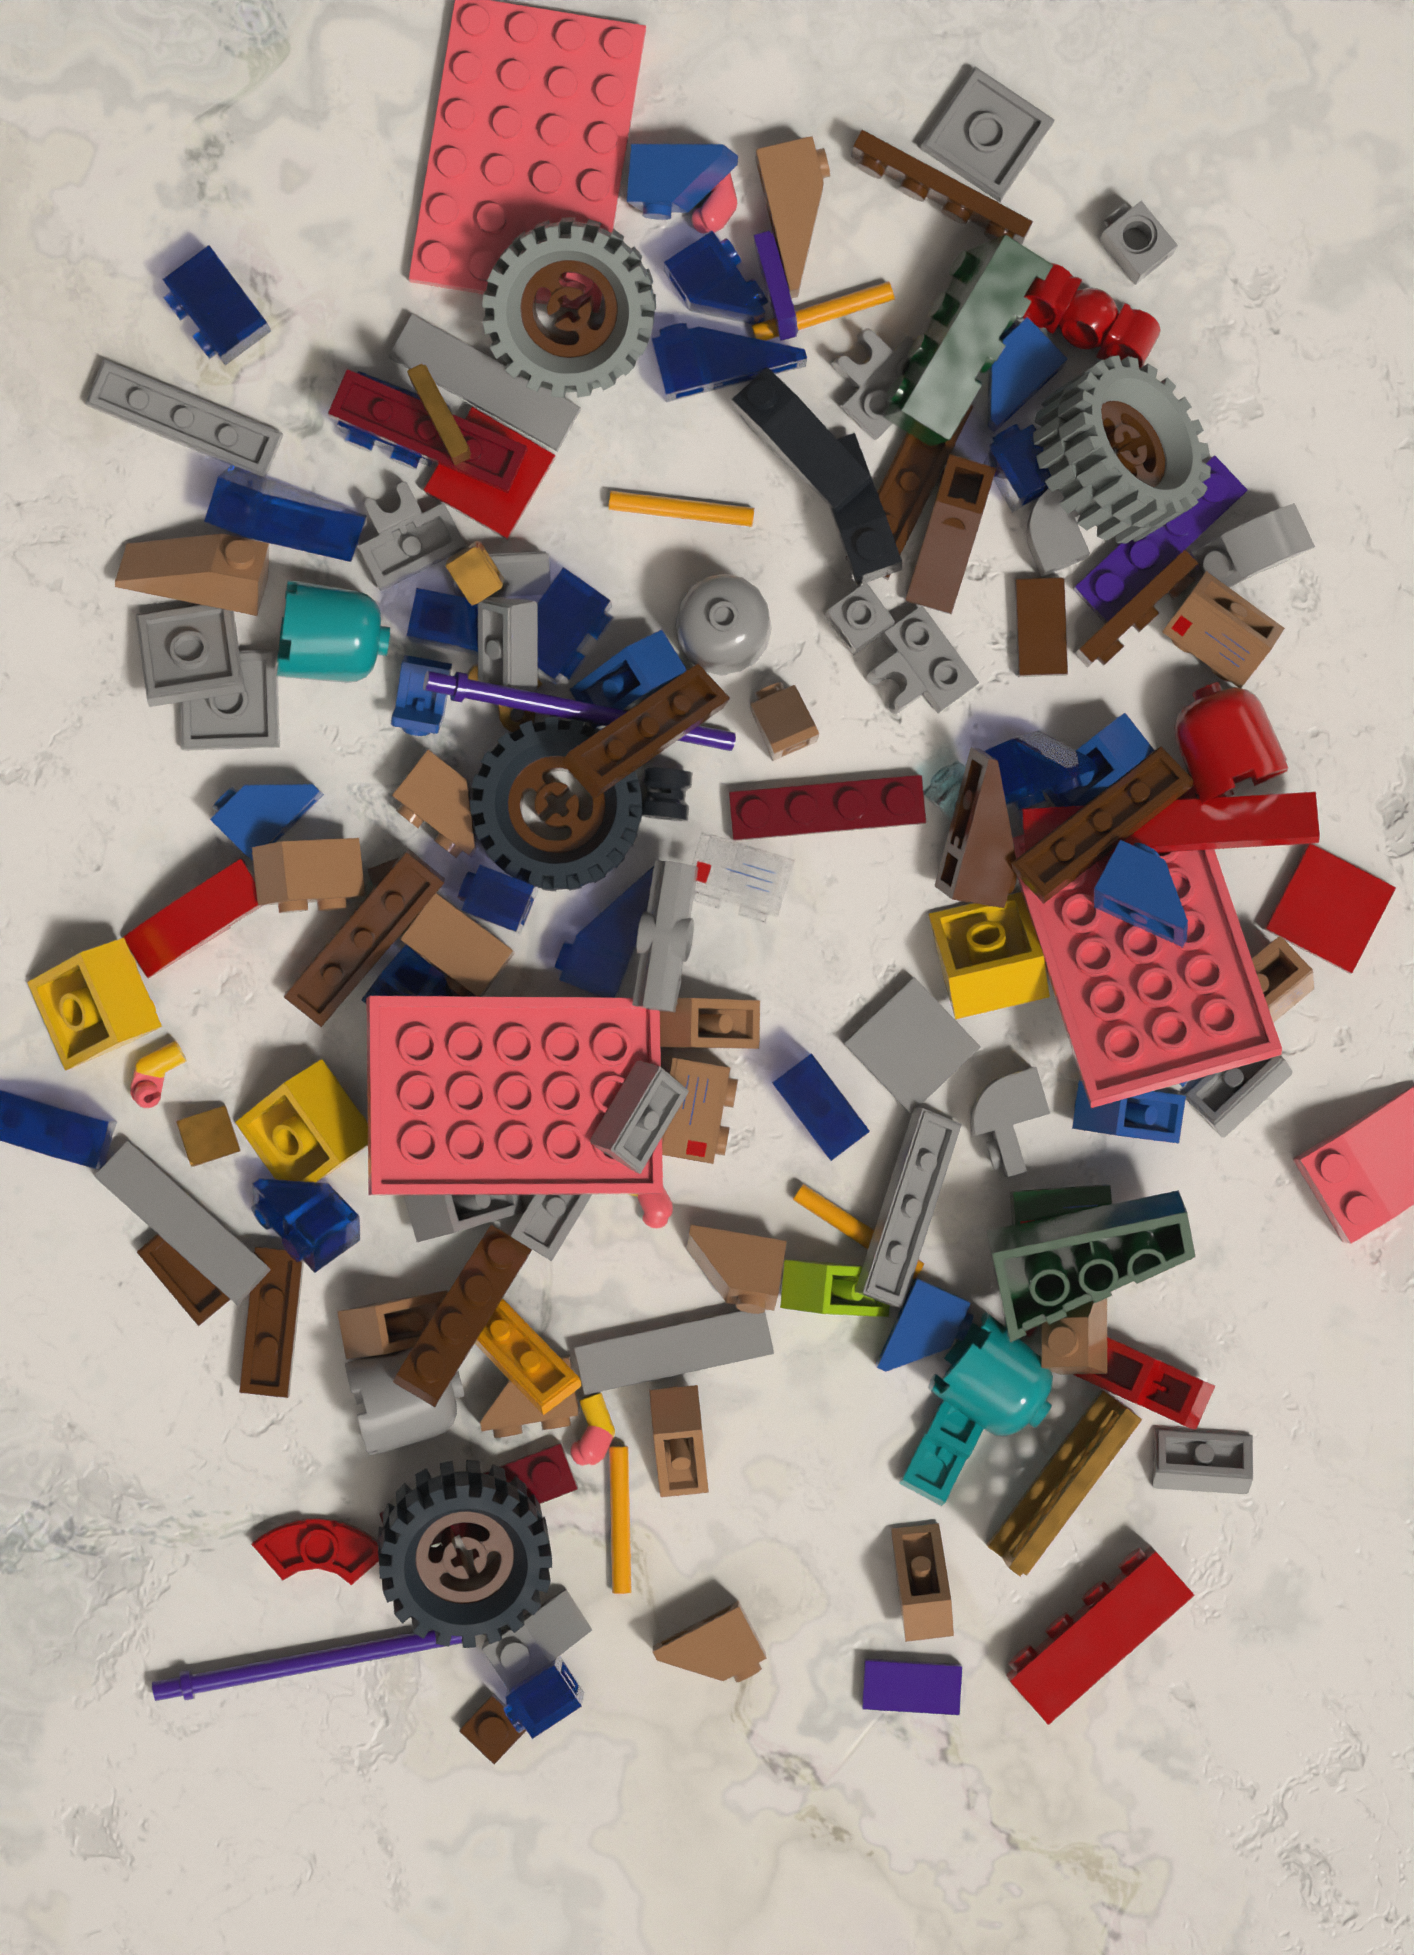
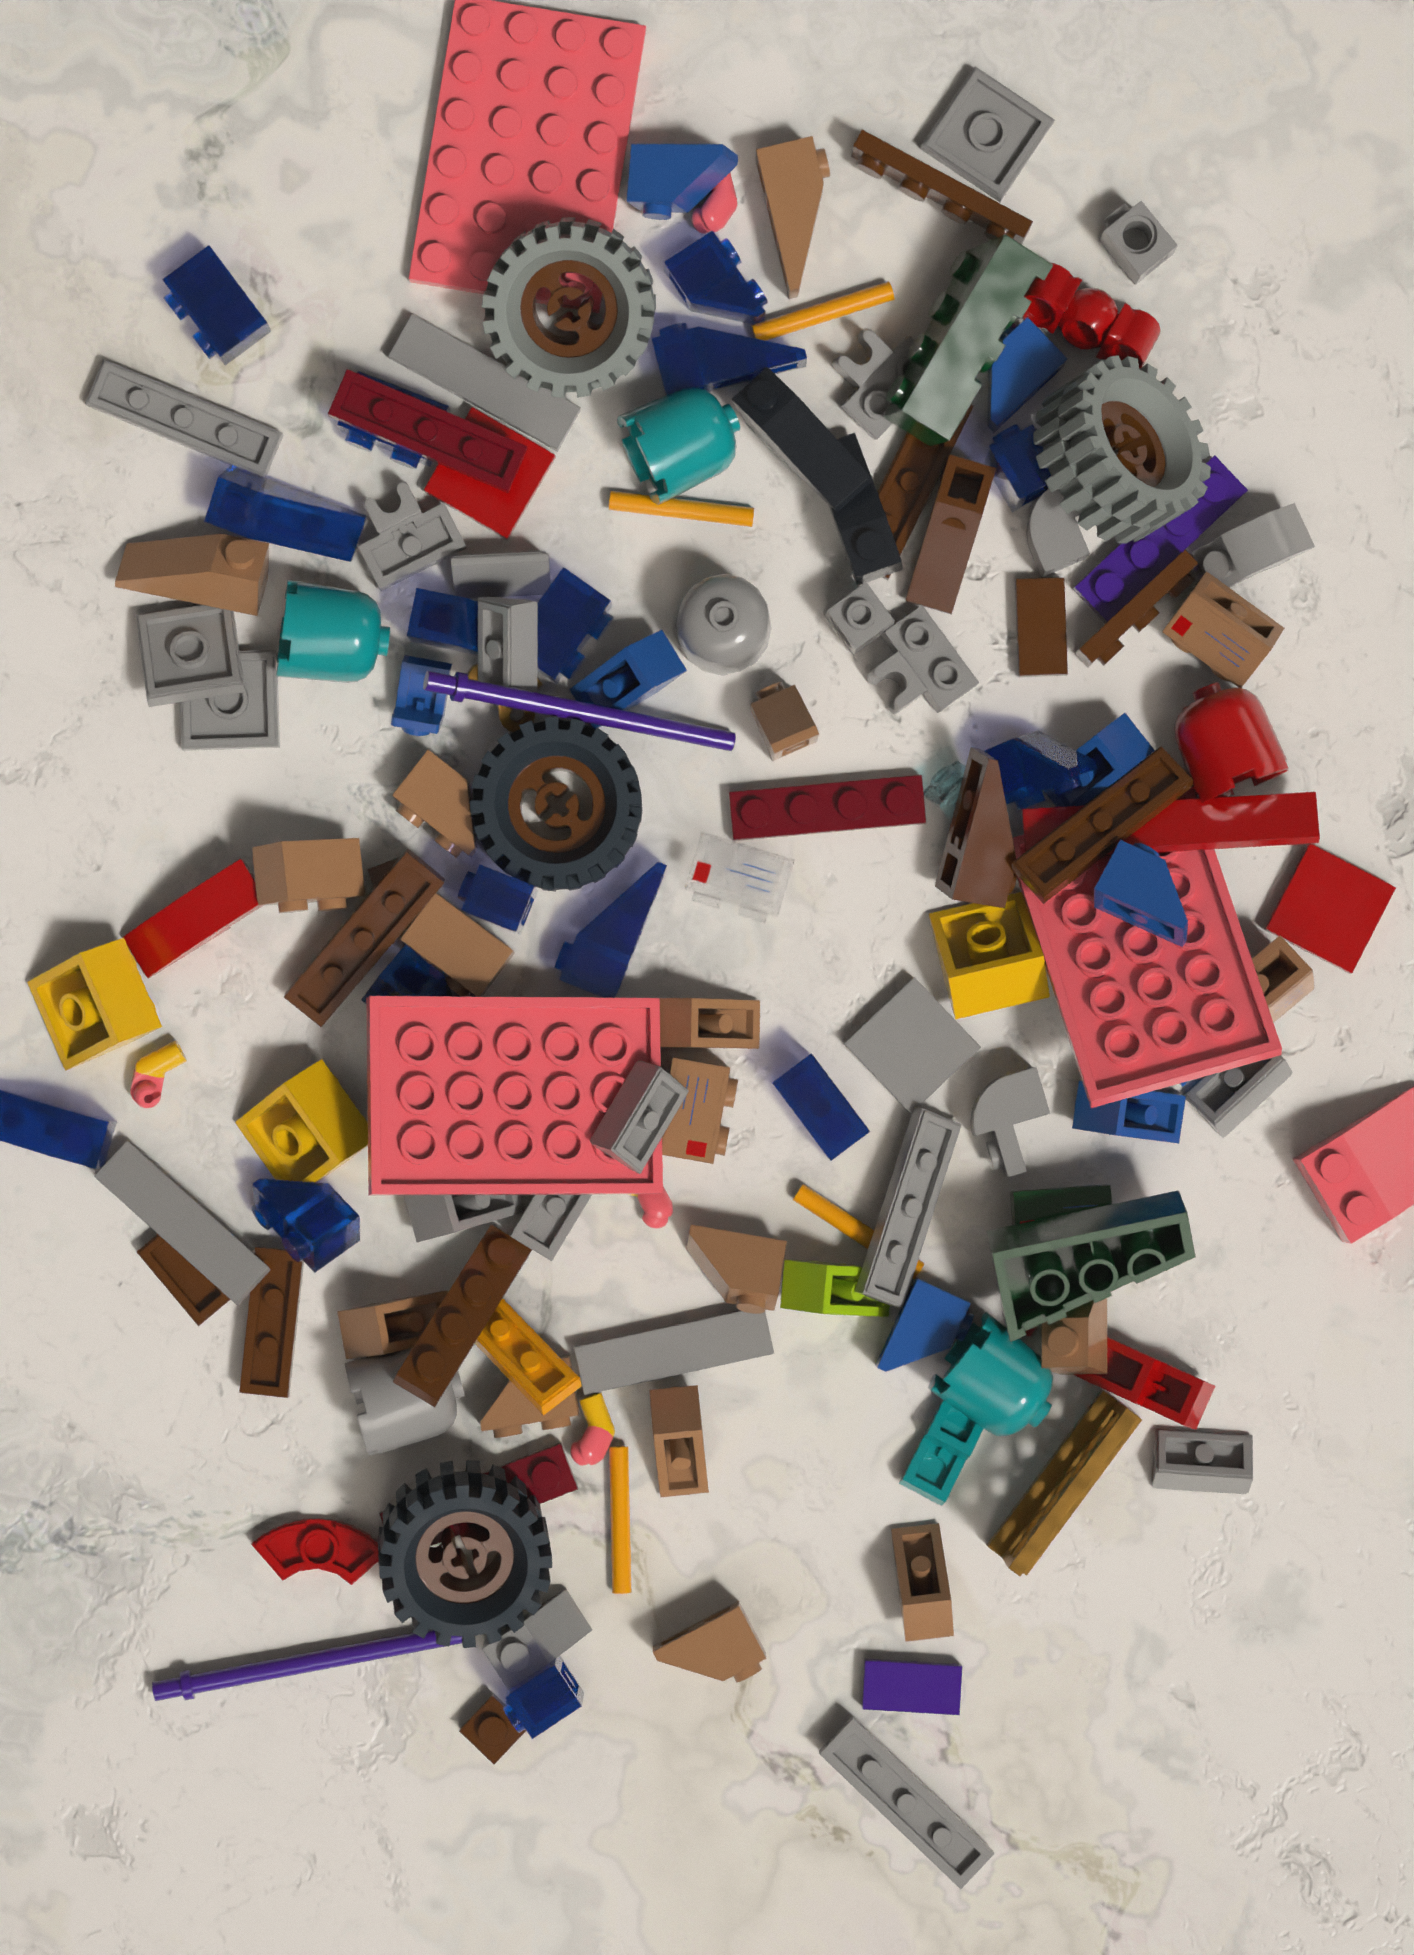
pearl gold slope [176,1105,241,1167] -> none
blue slope [210,784,324,861] -> none
pearl gold tile [407,363,471,465] -> none
pearl gold slope [445,541,504,605] -> none
reddish brown plate [562,664,730,799] -> none
light grey piece [632,860,698,1013] -> none
black wheel [641,767,693,821] -> none
dark purple tile [753,231,798,341] -> none
red brick [1006,1546,1195,1725] -> none
none -> teal cylinder [617,387,740,505]
none -> light grey plate [819,1716,994,1889]

